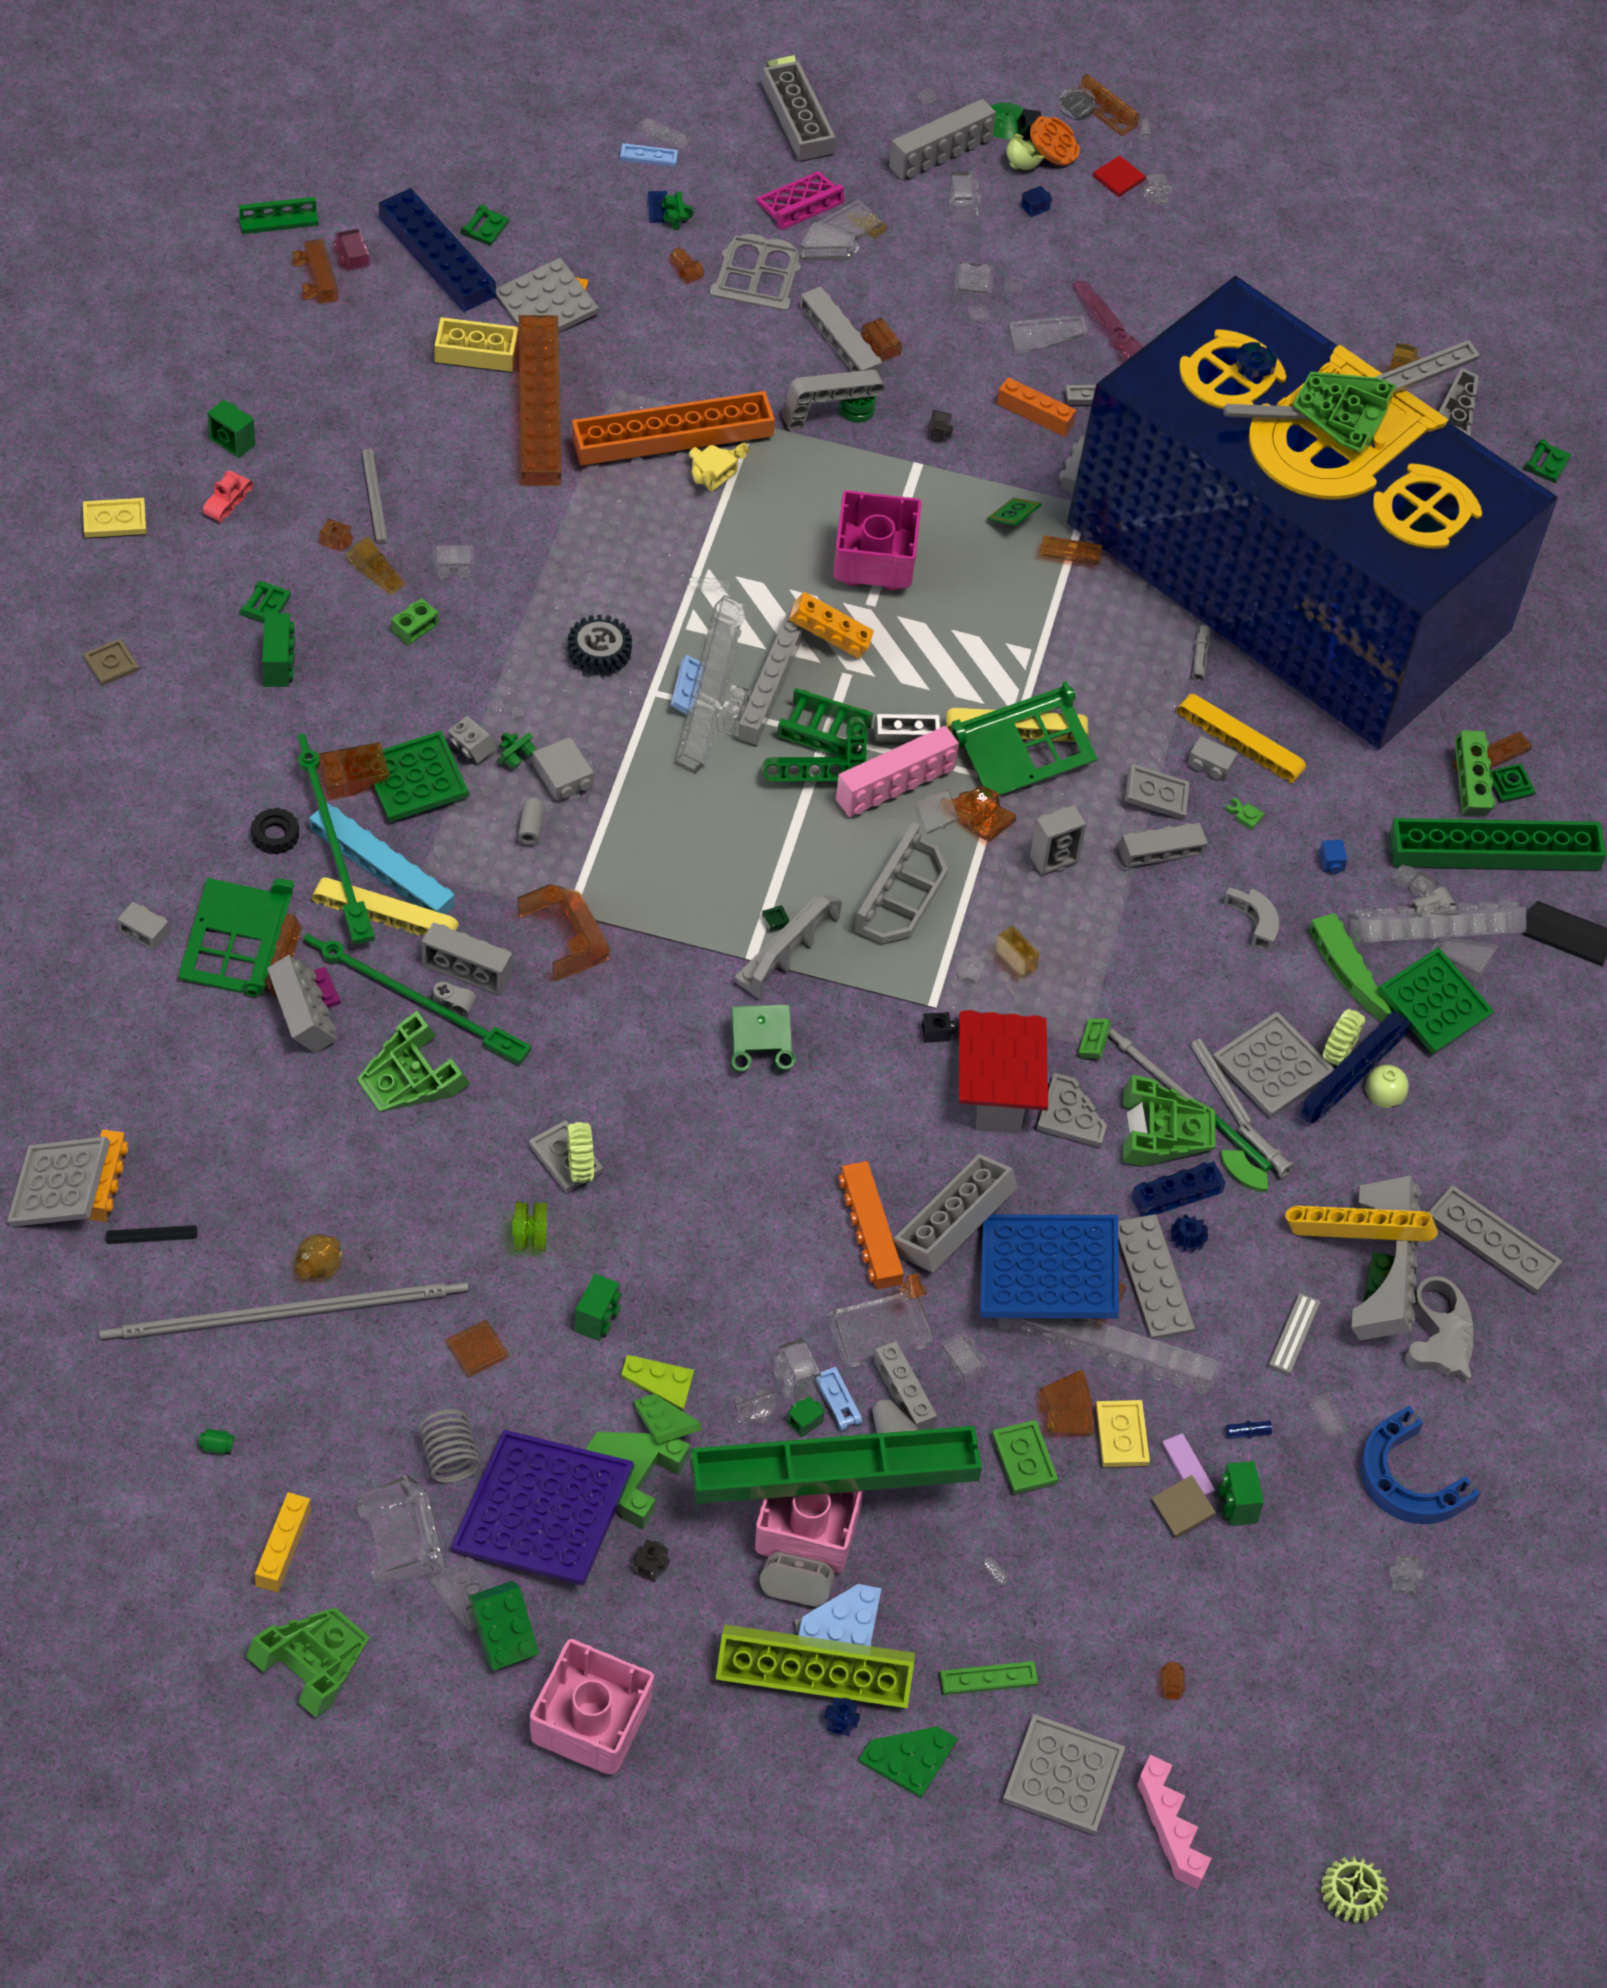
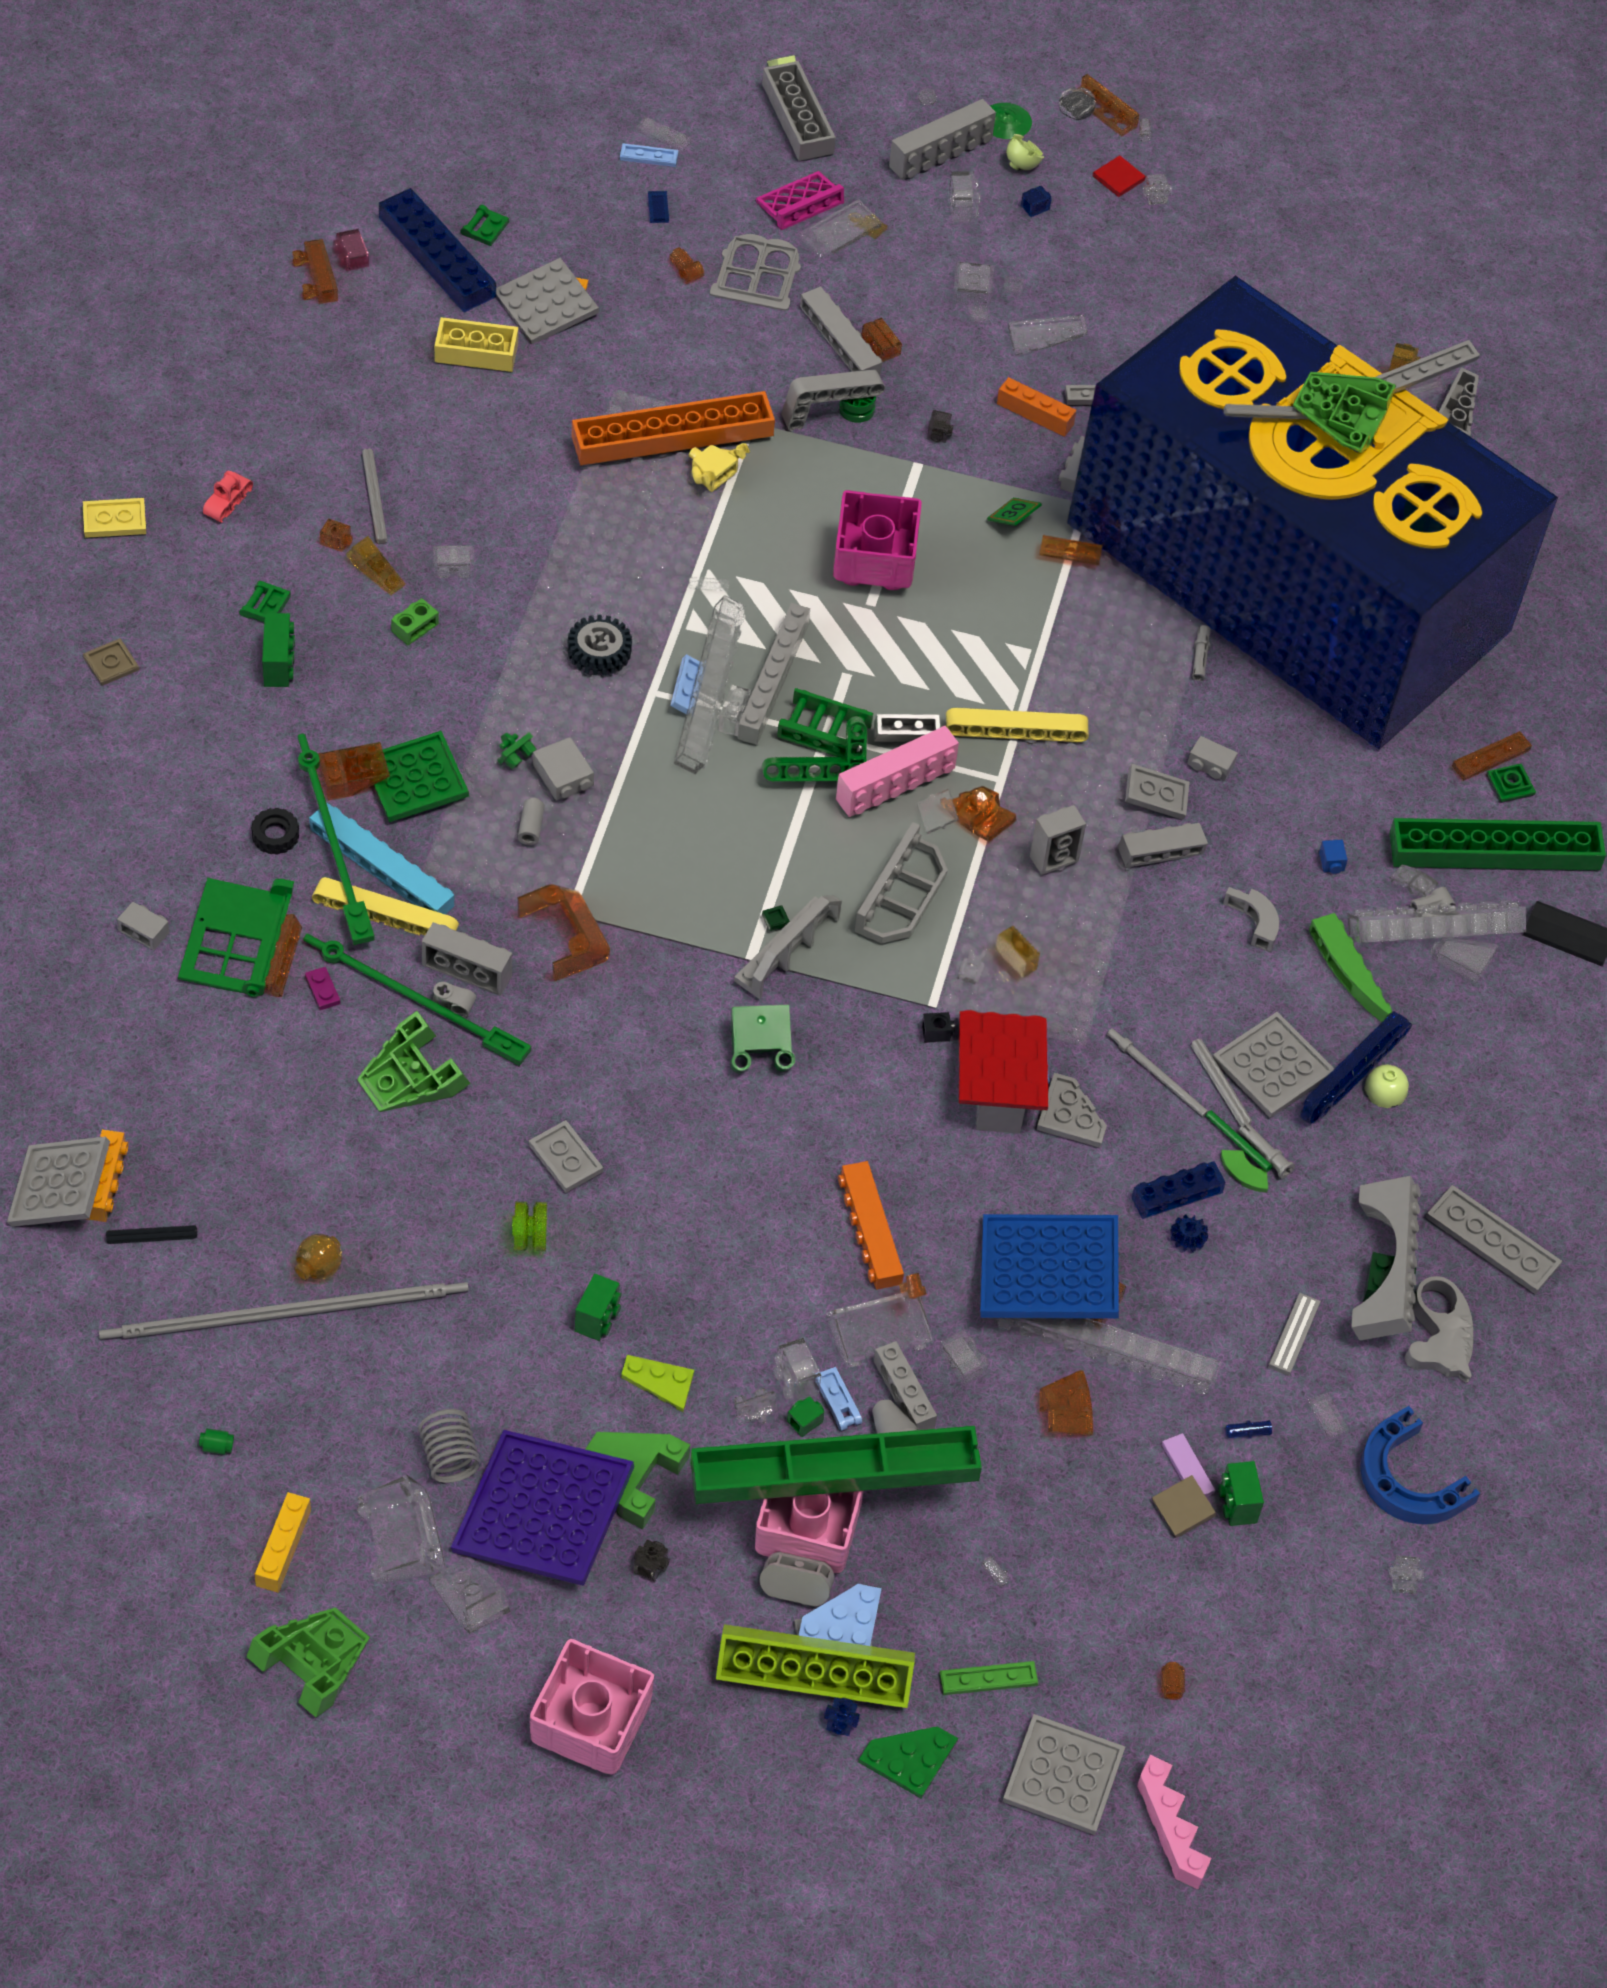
green brick [207,399,255,458] -> none
green fence [239,197,319,234] -> none
light grey brick [267,955,337,1053] -> none
clear orange tile [446,1319,509,1378] -> none
light grey brick [448,716,497,764] -> none
green brick [468,1580,539,1670] -> none
clear orange brick [519,315,561,486] -> none
yellowish green gear [567,1122,594,1183] -> none
bright green wing [634,1394,702,1444] -> none
green hips [662,191,694,230] -> none
light orange brick [788,592,874,659] -> none
clear slope [800,220,859,261] -> none
light grey brick [894,1154,1018,1273] -> none
green door [951,681,1098,800] -> none
bright green plate [991,1420,1059,1495] -> none
black brick [1016,109,1042,140] -> none
orange tile [1030,116,1080,166] -> none
clear pink piece [1074,281,1171,397] -> none
bright green plate [1079,1018,1111,1059] -> none
light yellow plate [1095,1400,1150,1467] -> none
light grey plate [1118,1214,1195,1340] -> none
bright green wedge [1123,1075,1216,1167] -> none
white sticker [1127,1102,1147,1133] -> none
yellow beam [1176,694,1306,783] -> none
bright green plate [1225,798,1265,830] -> none
clear blue plate [1235,342,1277,379] -> none
yellow beam [1285,1206,1438,1242] -> none
yellowish green gear [1321,1856,1388,1924] -> none
yellowish green gear [1323,1009,1365,1067] -> none
green plate [1377,947,1494,1055] -> none
bright green brick [1455,730,1495,815] -> none
green plate [1524,439,1571,483] -> none

